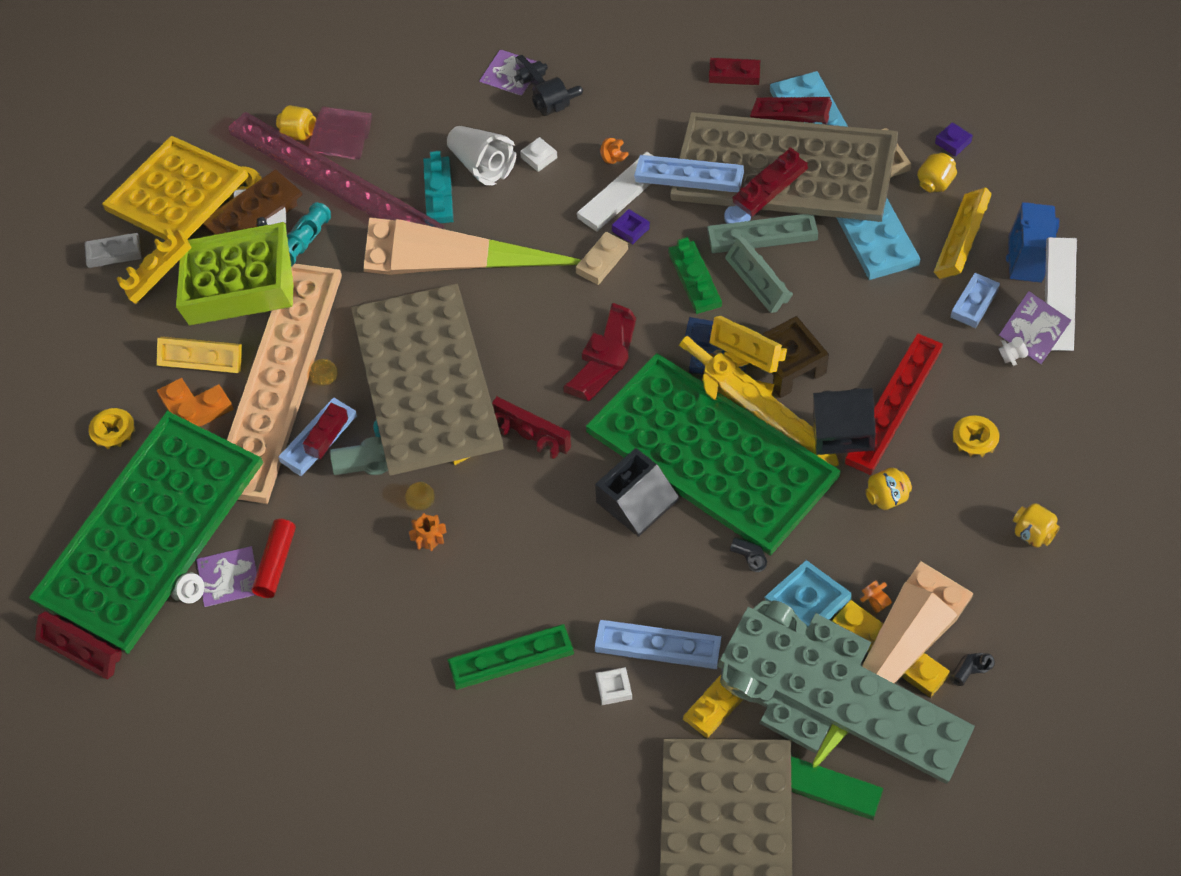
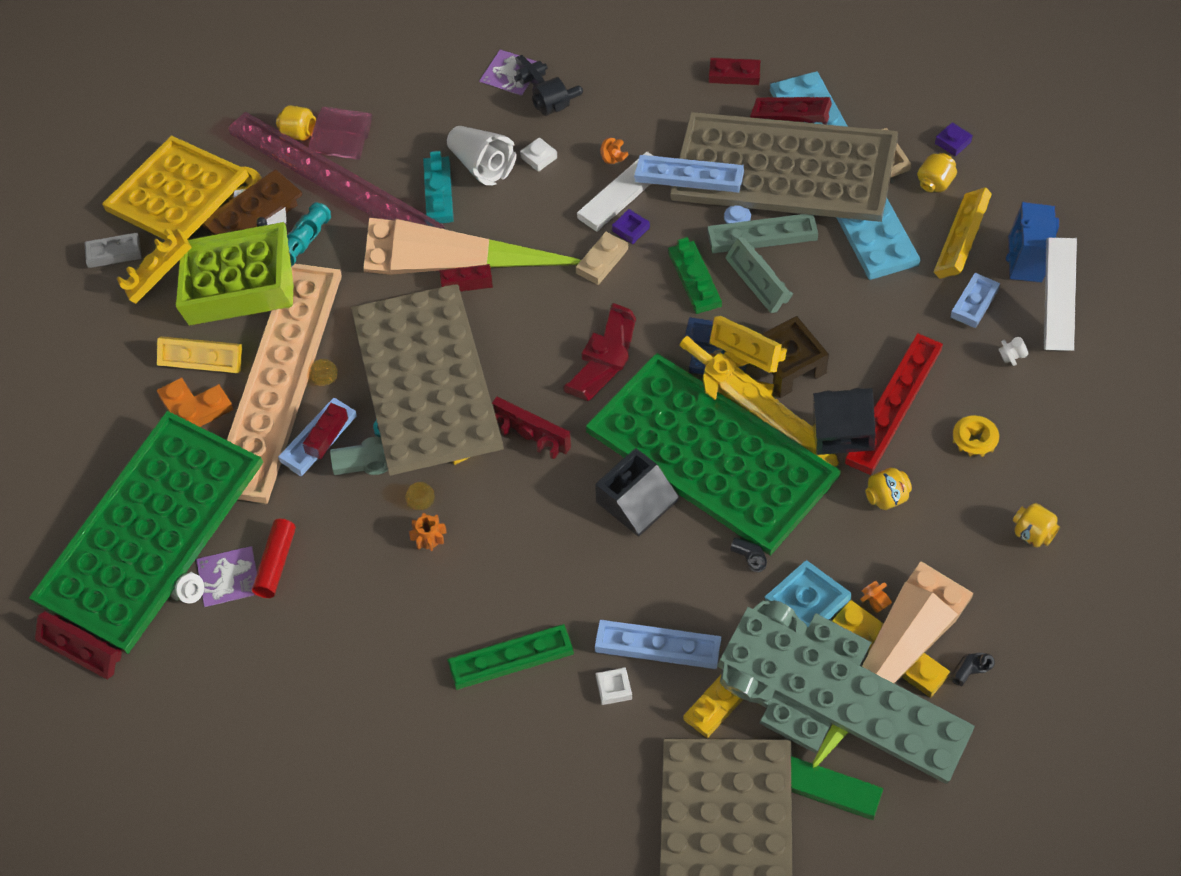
yellow gear [89,408,135,449] -> none
dark red plate [732,147,808,217] -> none
sticker [999,291,1072,364] -> none
none -> dark red piece [439,264,493,292]

